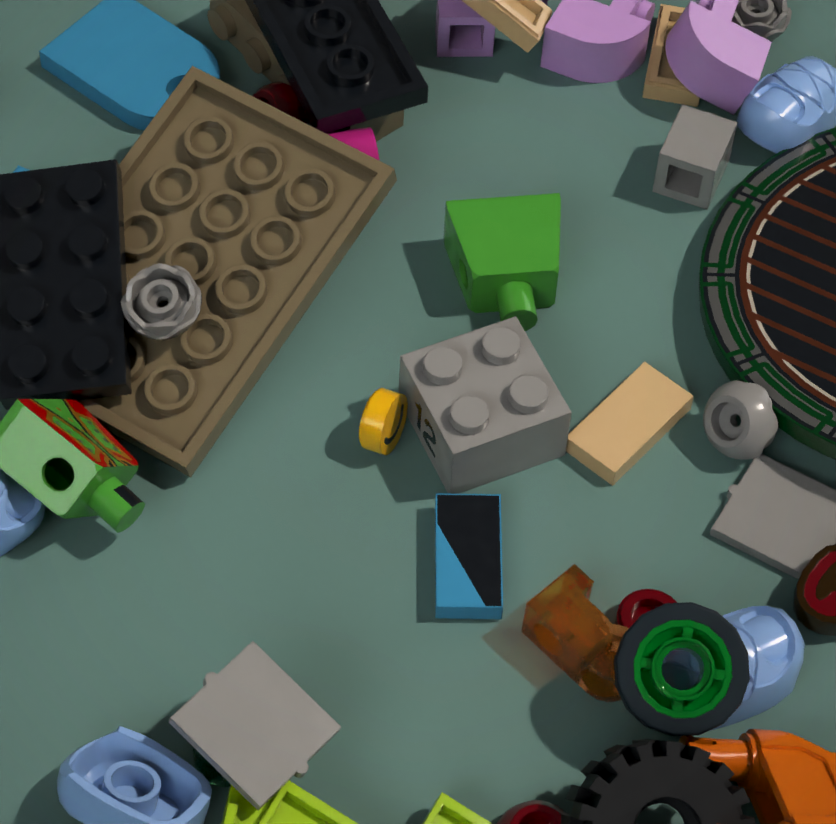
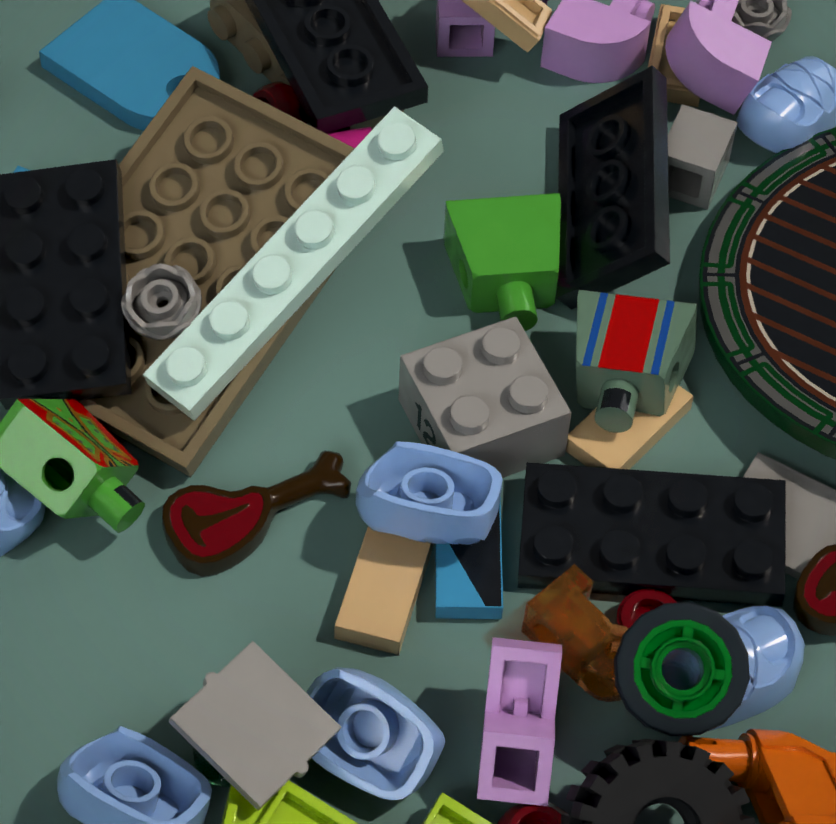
yellow tile [359,388,408,455] -> none
light grey plate [703,380,778,460] -> none
none -> light aqua plate [143,106,444,421]
none -> dark brown piece [162,450,351,577]
none -> light blue piece [306,667,445,800]
none -> tan tile [334,526,434,655]
none -> light blue piece [356,441,503,545]
none -> lavender brick [477,637,562,807]
none -> black plate [517,462,786,607]
none -> black plate [557,65,670,310]
none -> sand green torso [576,290,697,433]

